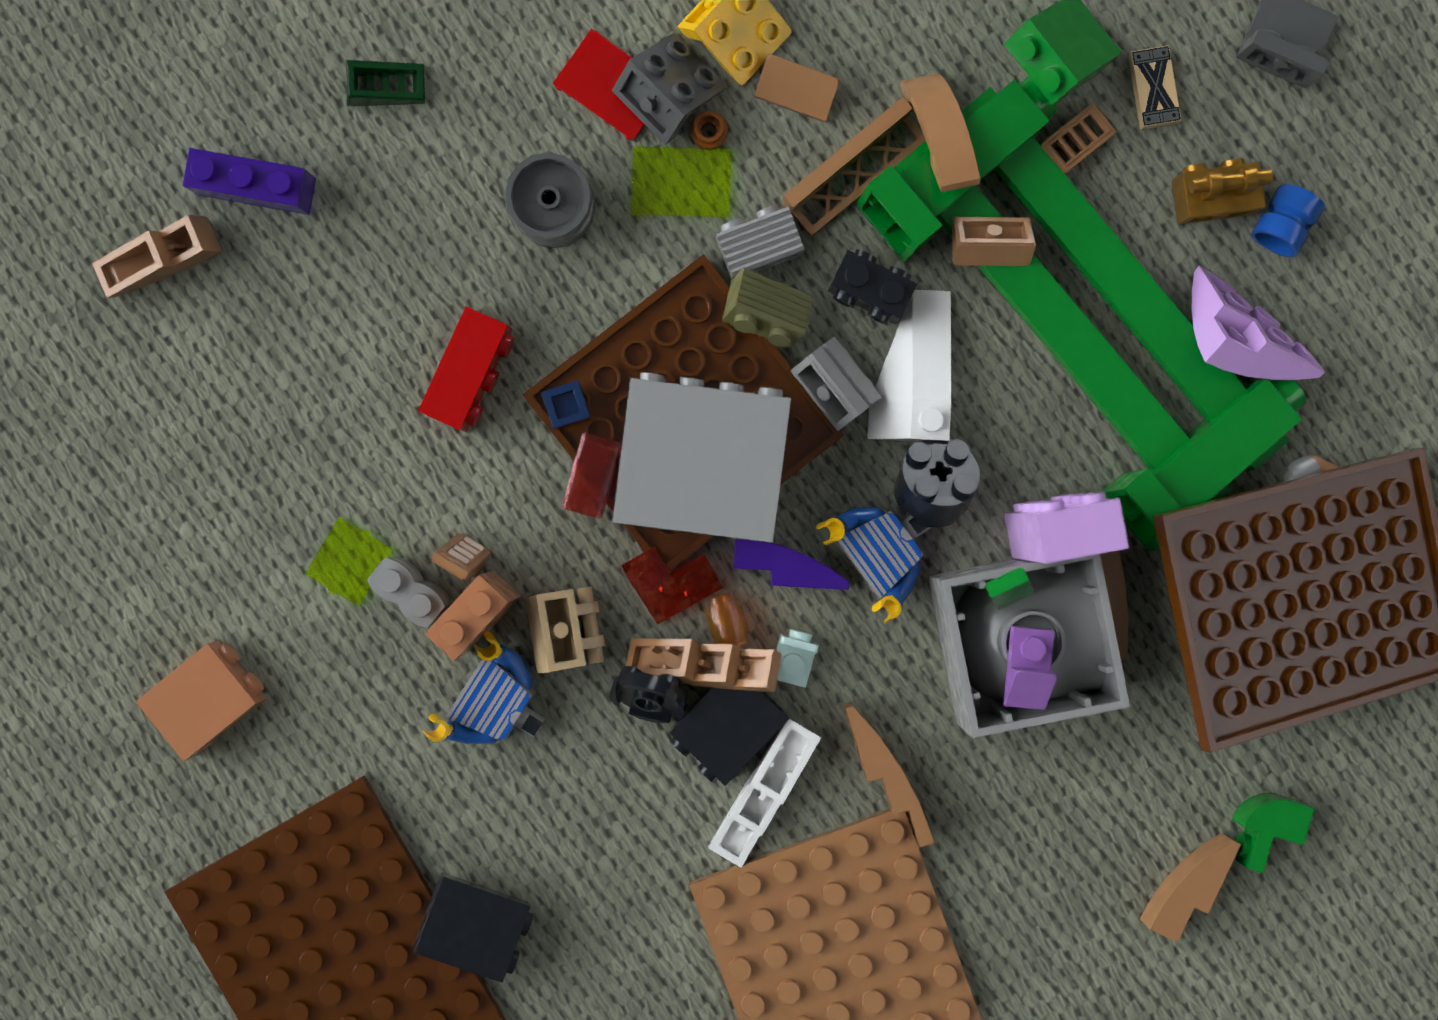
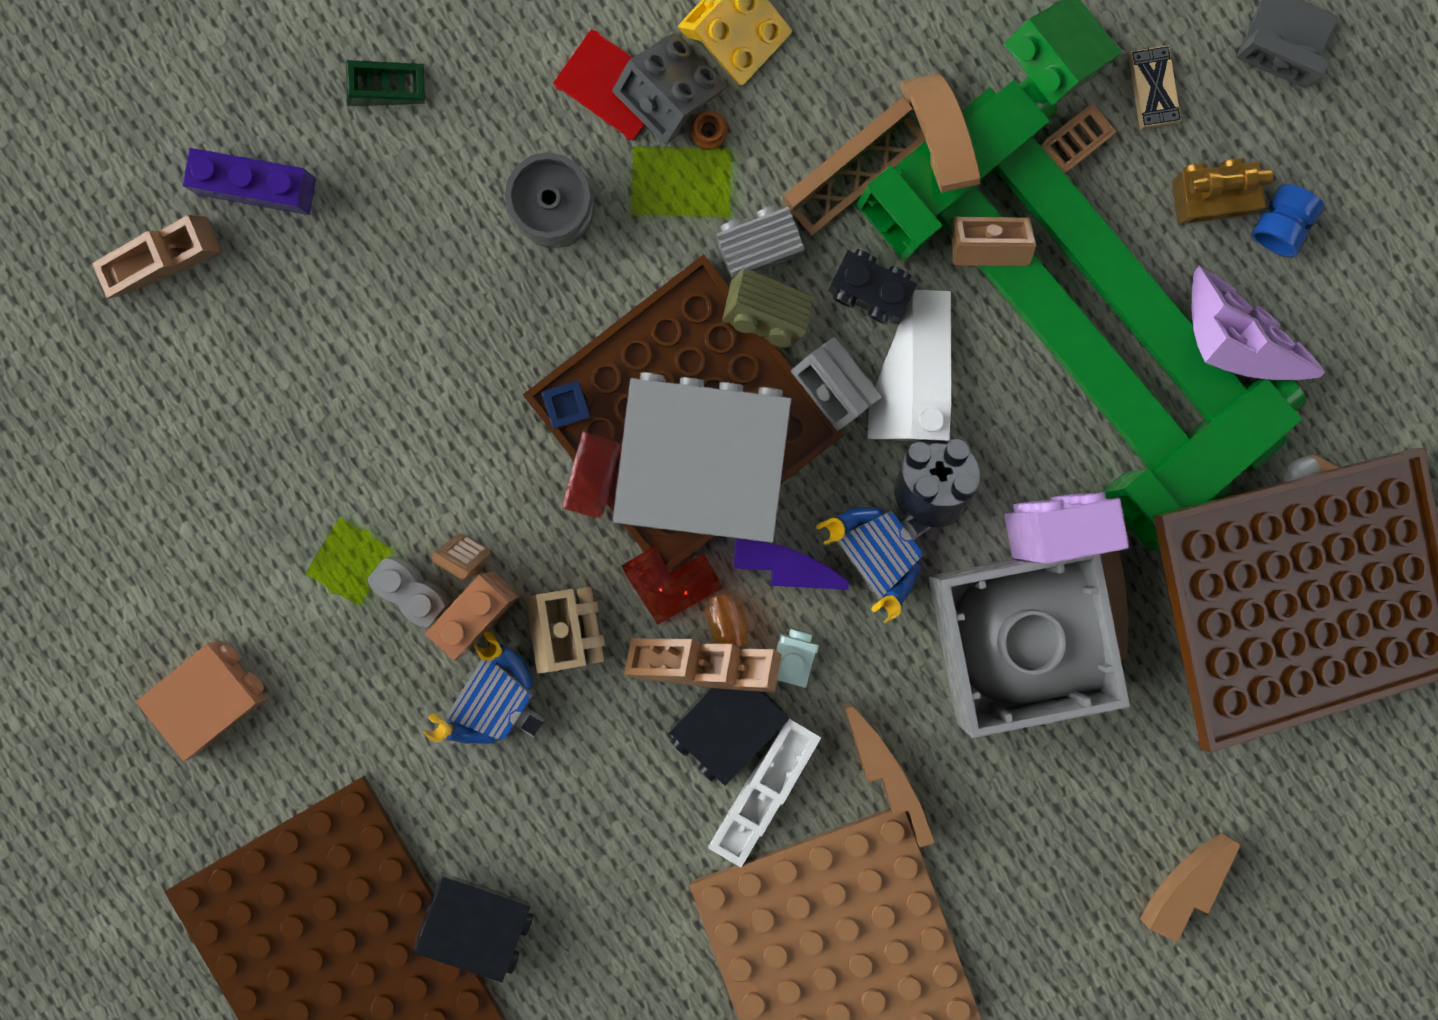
red brick [418,306,515,432] -> none
black plate [609,666,688,723] -> none
medium nougat slope [754,54,840,122] -> none
green tile [985,567,1034,610] -> none
medium lavender slope [1003,626,1057,710] -> none
green brick [1232,793,1315,873] -> none

